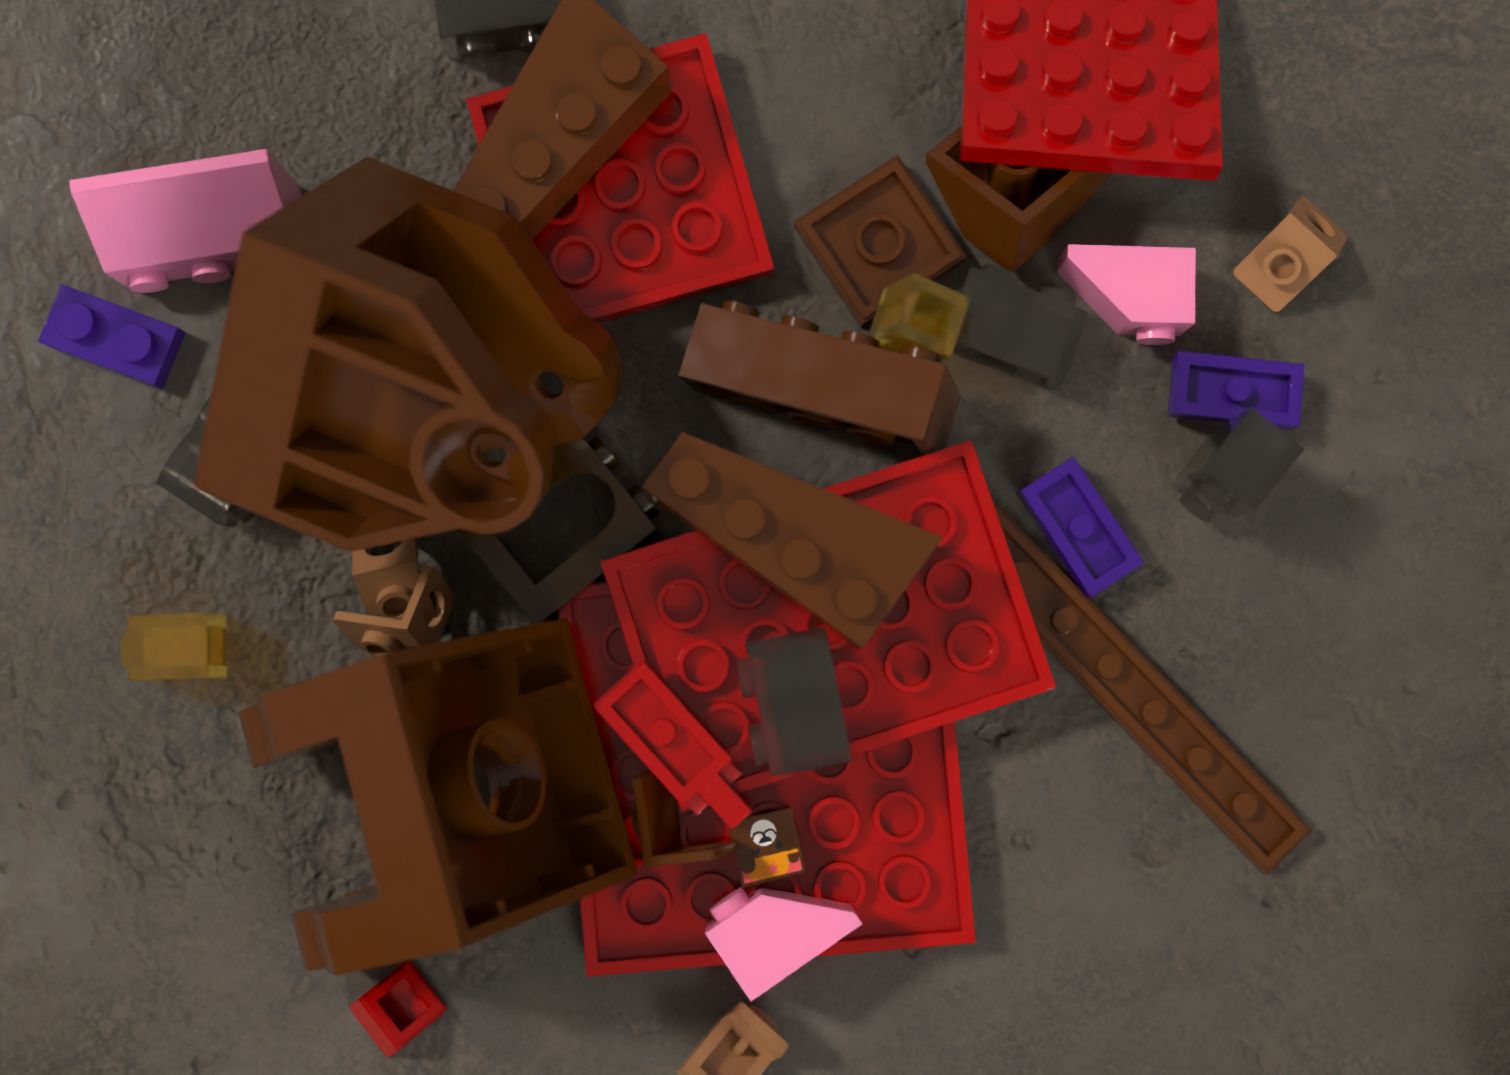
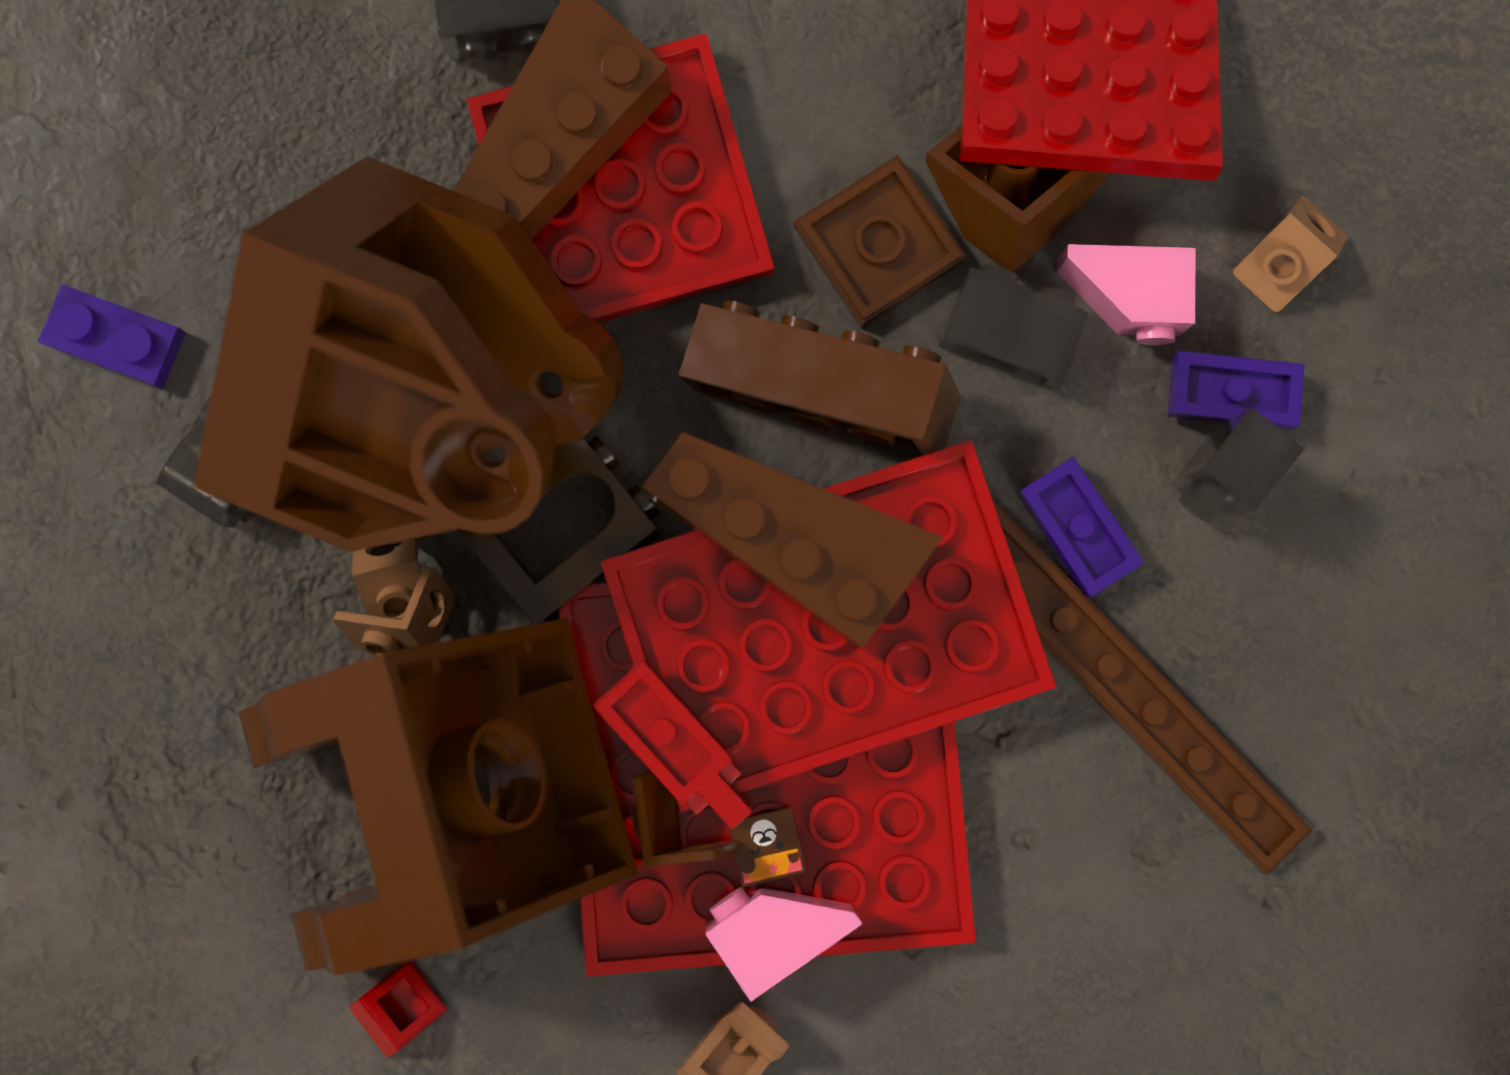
bright pink slope [69,149,302,293] -> none
clear yellow brick [120,613,227,681] -> none
clear smoke brick [736,627,852,777] -> none
clear yellow brick [869,273,970,362] -> none

